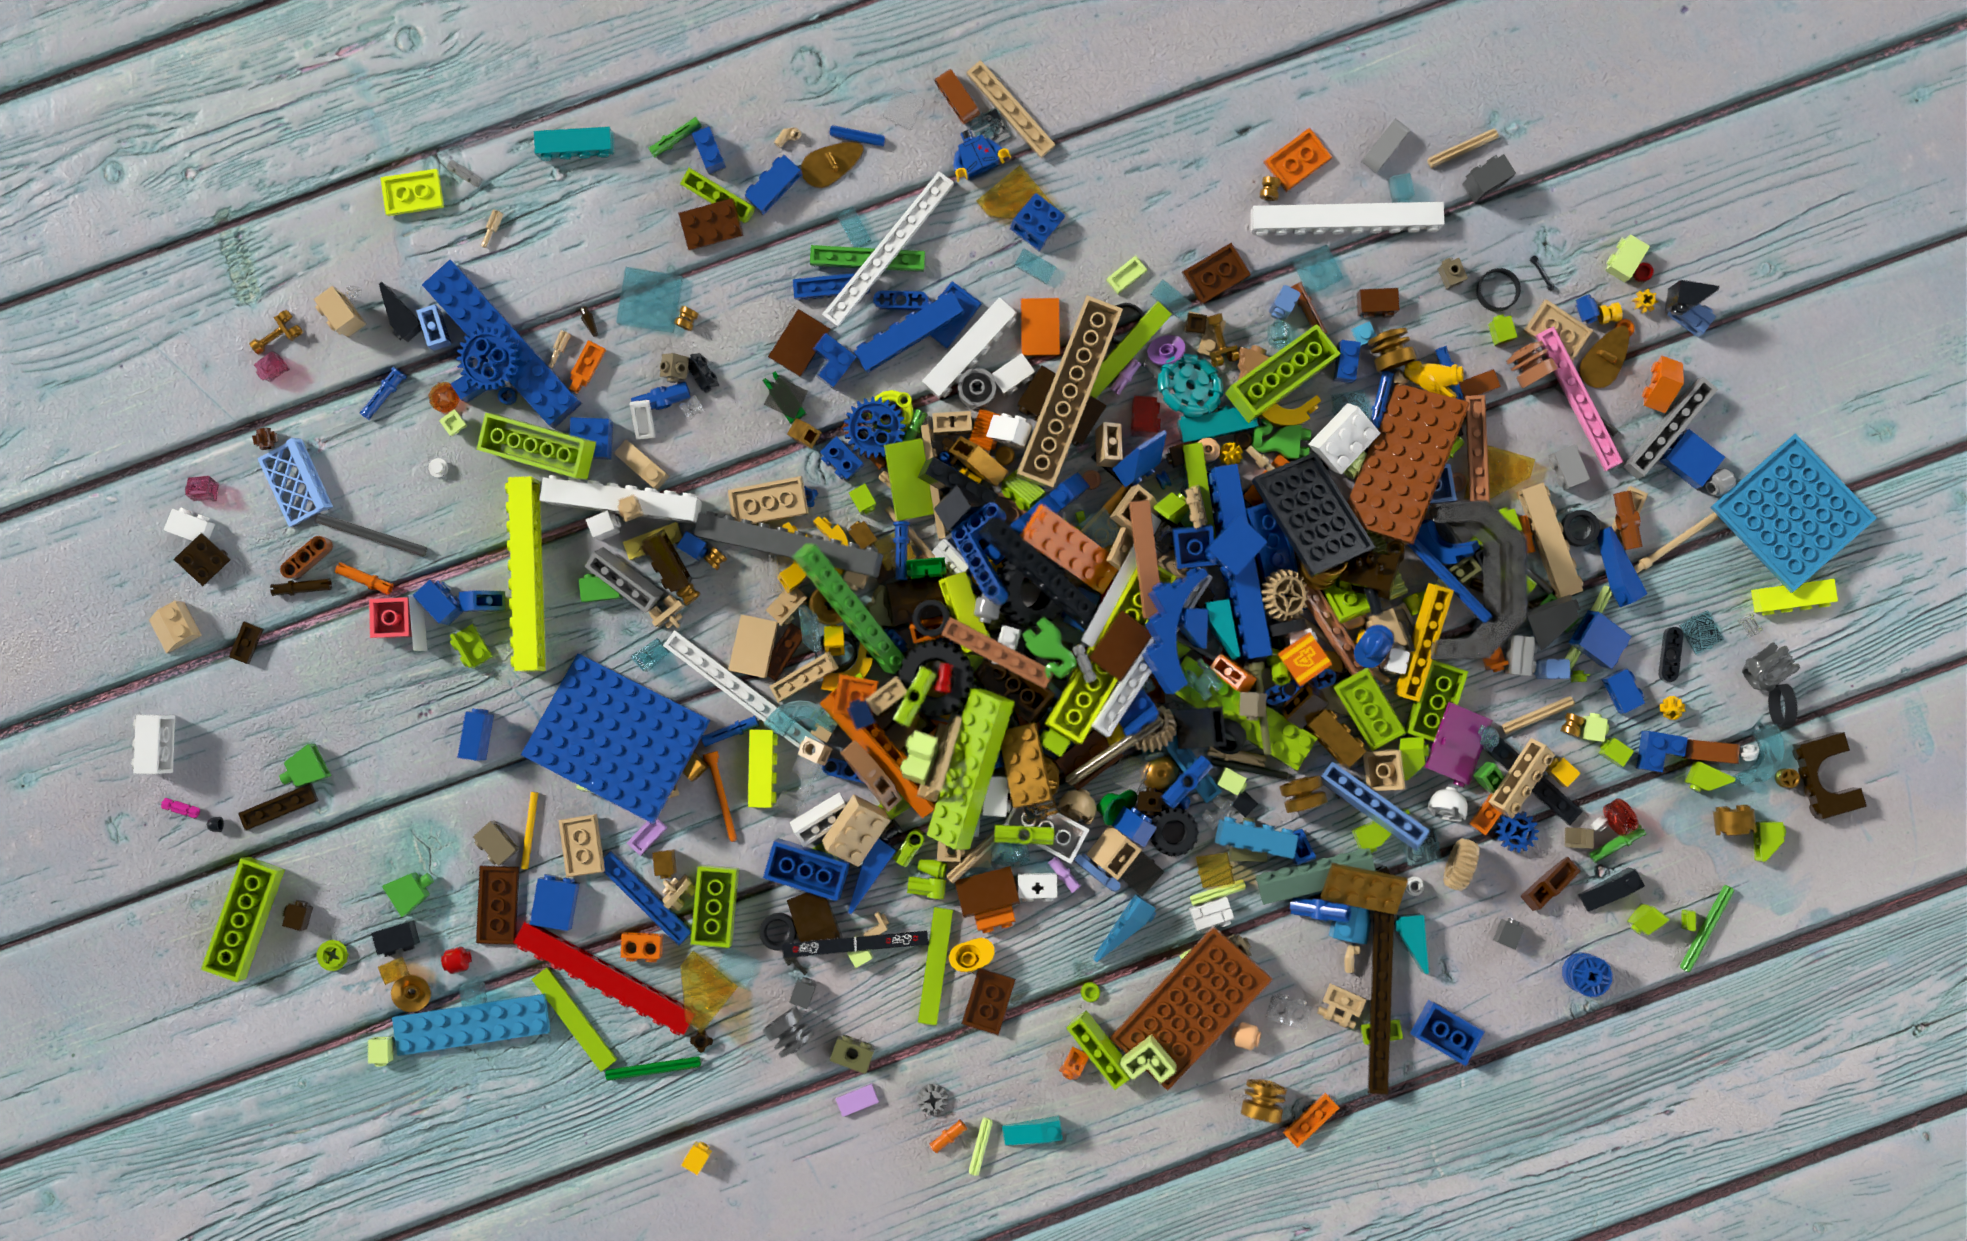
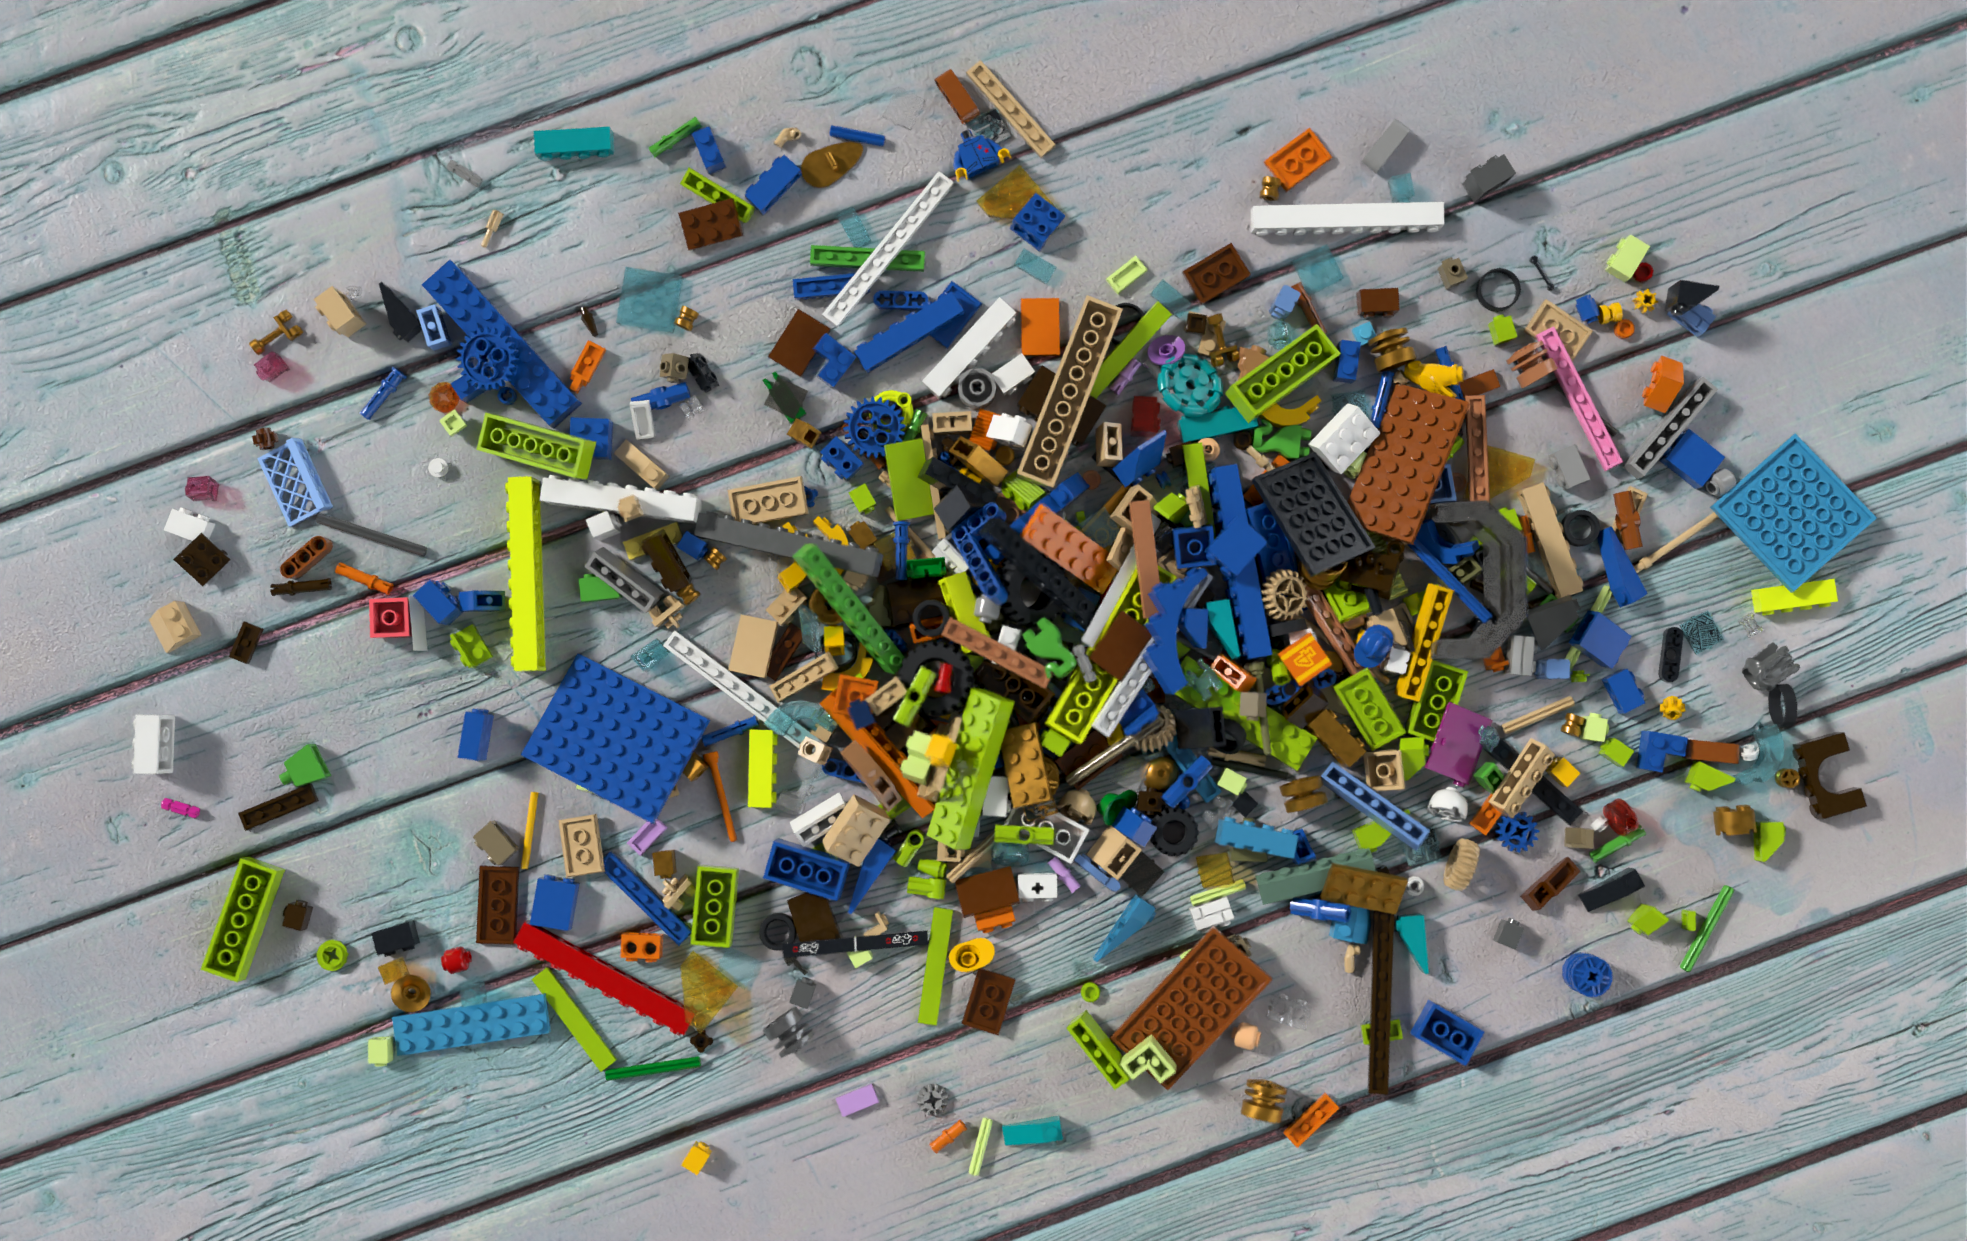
black hinge [206,817,224,832] -> none
neon yellow plate [380,169,444,216] -> none
bright green torso [382,872,434,917] -> none
tan axle [548,330,571,368] -> none
olive brick [829,1035,875,1074] -> none
orange bracket [1059,1046,1089,1080] -> none
yellow gear [1219,442,1243,465] -> none
tan plate [1317,983,1367,1029] -> none
tan axle [1427,129,1499,168] -> none
pearl gold shield [1579,326,1629,388] -> none
none -> yellow brick [925,734,957,767]

